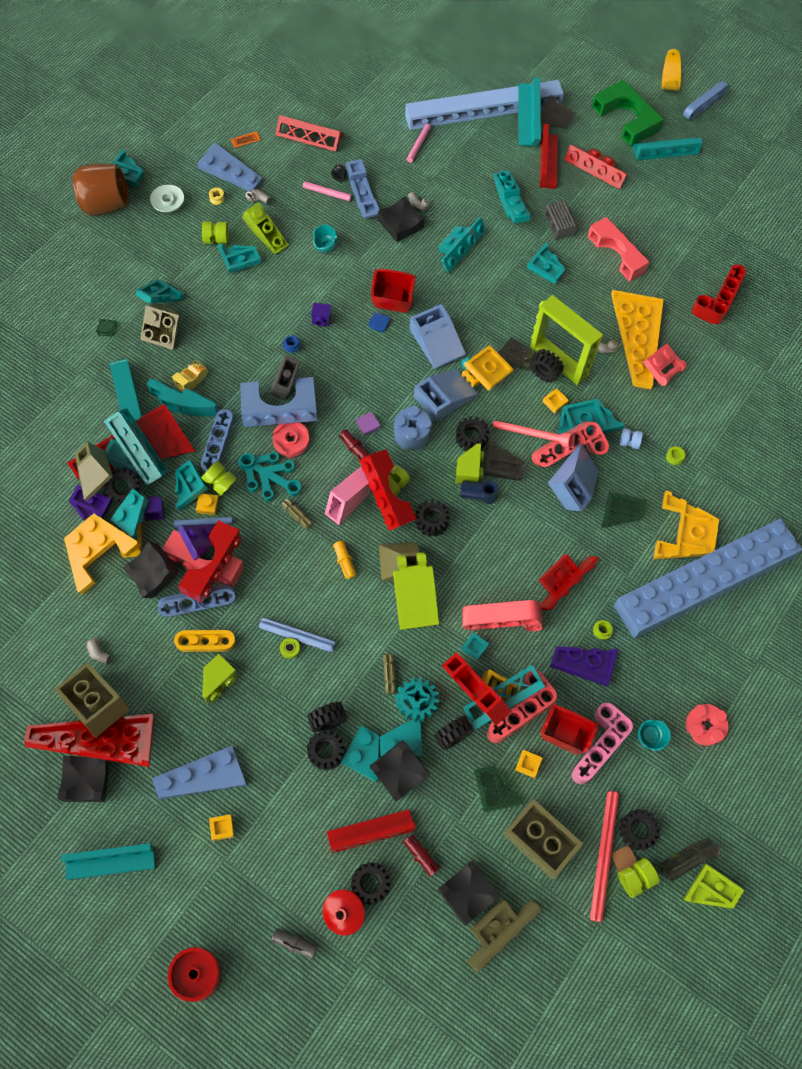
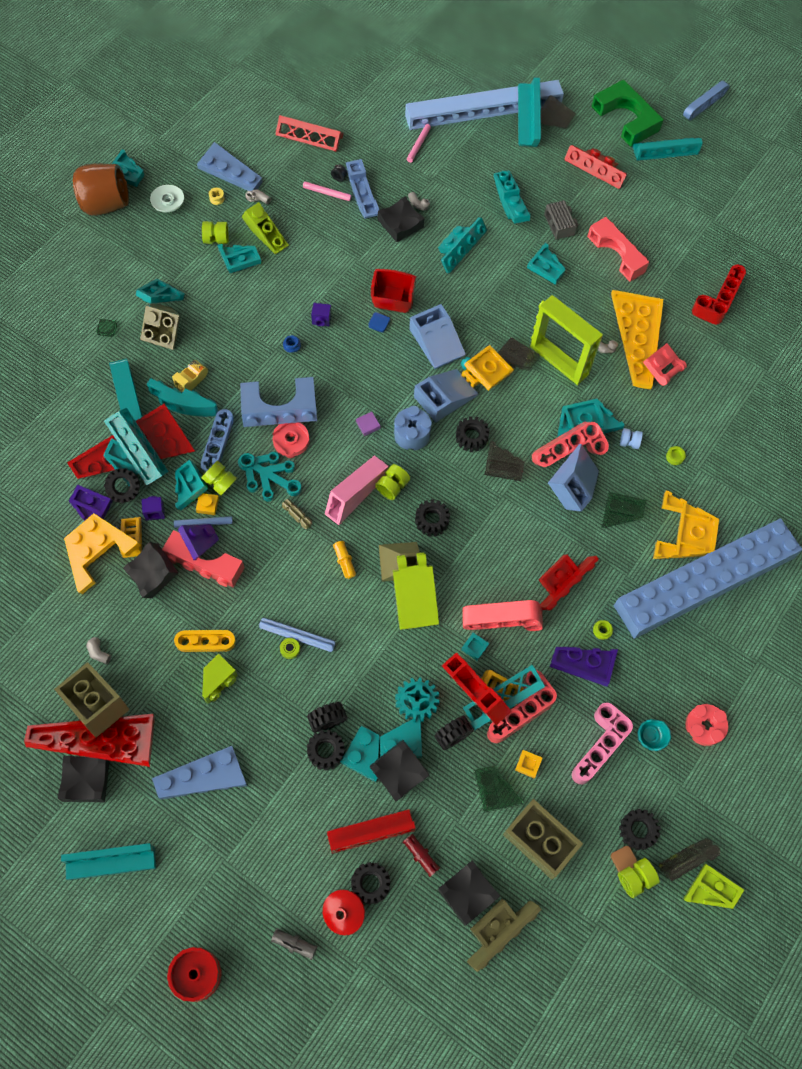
slope [75,442,112,501] -> none
teal wing [110,489,149,540] -> none
medium blue beam [158,584,235,617] -> none
red arch [178,520,242,603] -> none
yellow plate [209,814,234,841] -> none
sticker [230,131,261,148] -> none
dark grey brick [270,355,301,400] -> none
teal hair [312,224,338,253] -> none
dark red pin [339,429,370,460] -> none
red arch [359,449,416,531] -> none
olive axle [383,654,396,694] -> none
lime slope [455,443,484,484] -> none
dark blue piece [460,481,498,504] -> none
coral piece [492,421,575,448] -> none
black tyre [529,349,564,383] -> none
red fence [539,124,558,189] -> none
red piece [540,704,598,755] -> none
yellow plate [542,388,569,414] -> none
coral axle [590,791,619,922] -> none
yellow piece [661,49,681,91] -> none

